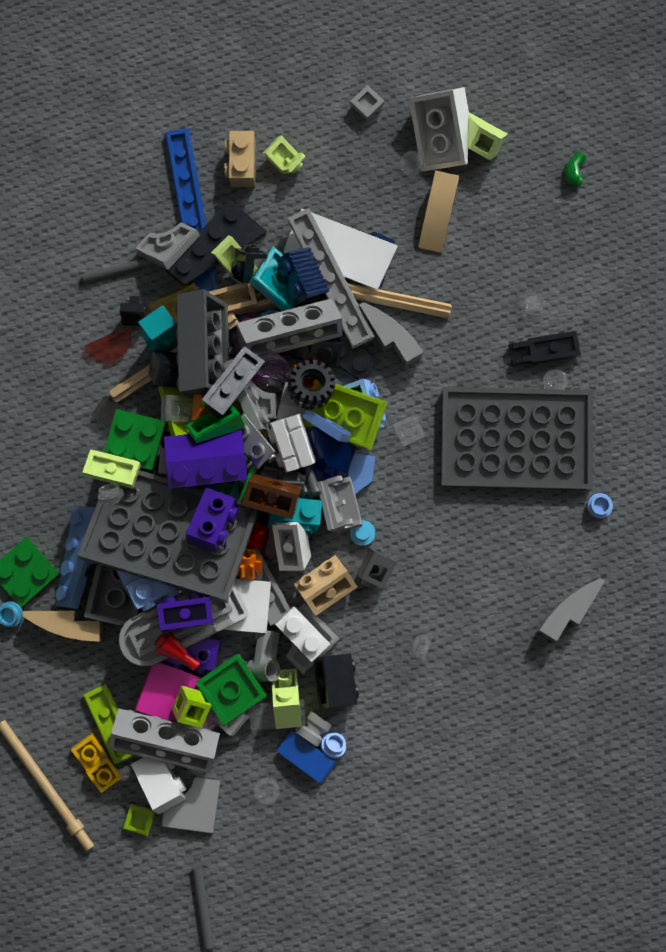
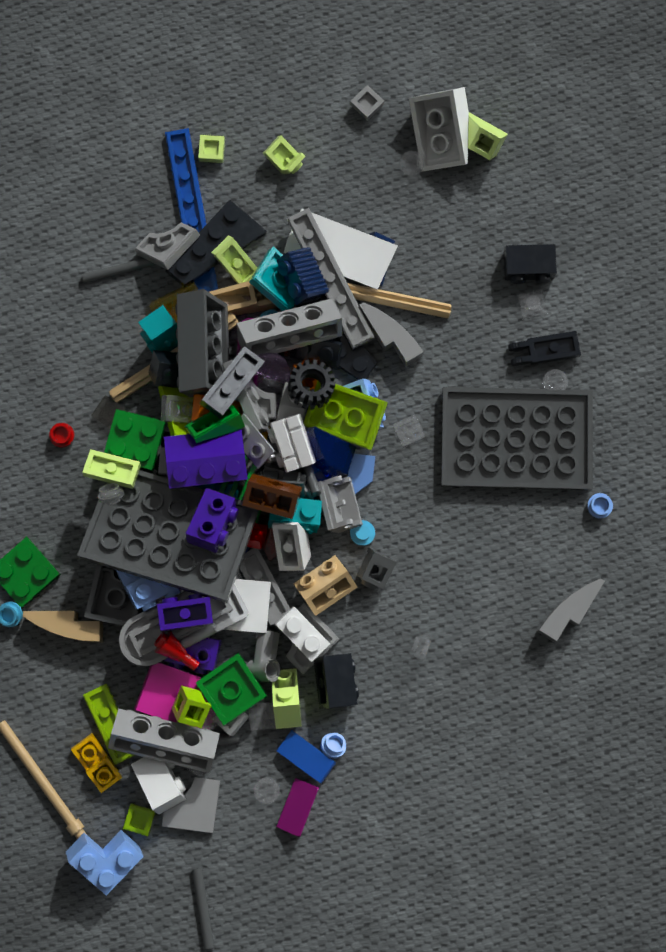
medium blue wing [55,507,96,609] -> none
clear red tile [85,325,132,361] -> none
black tile [120,296,147,326] -> none
tan brick [225,131,256,187] -> none
black bracket [231,244,268,283] -> none
orange gear [238,549,262,581] -> none
light grey wheel [297,711,332,747] -> none
medium blue tile [302,409,352,443] -> none
tan slope [418,170,459,253] -> none
green arm [564,151,586,188] -> none
none -> red plate [49,423,75,448]
none -> light blue brick [66,830,144,896]
none -> yellowish green plate [198,135,225,163]
none -> magenta slope [276,778,319,837]
none -> black brick [504,244,557,284]

